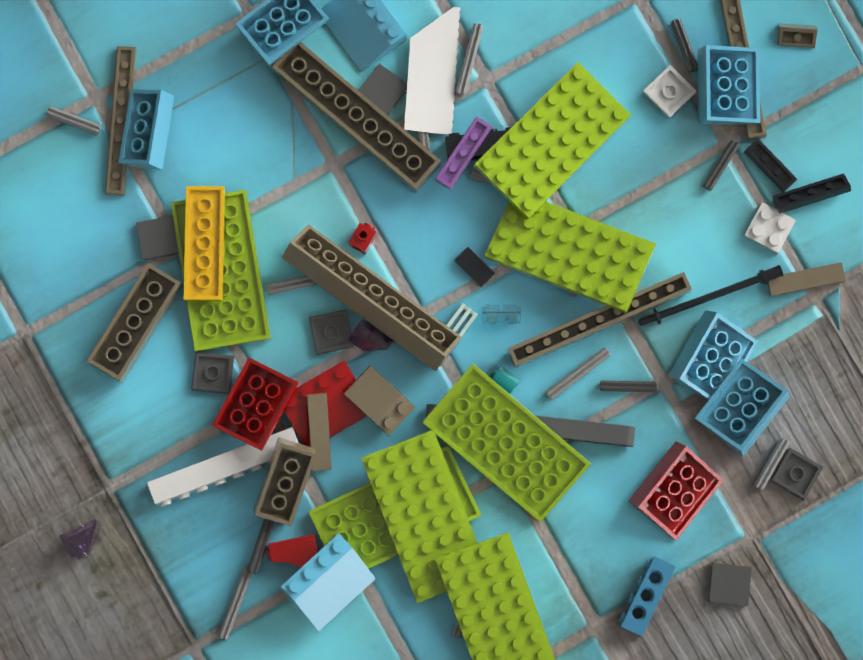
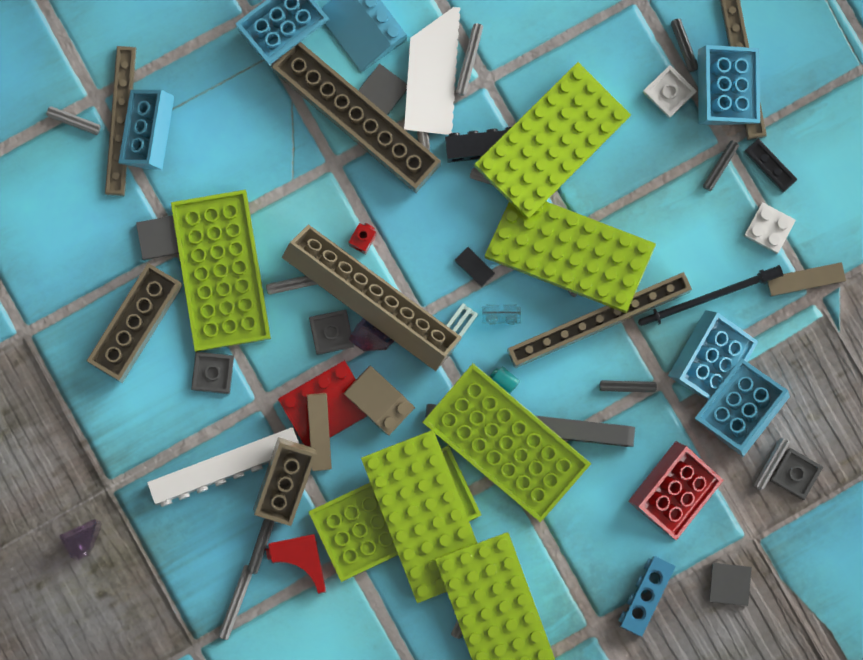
yellow plate [184,186,225,301] -> none
red slope [212,357,299,451] -> none
medium azure slope [279,534,376,632] -> none
medium lavender tile [435,116,492,191] -> none
light grey axle [546,348,610,400] -> none
black plate [772,173,851,214] -> none
dark tan slope [777,23,817,48] -> none

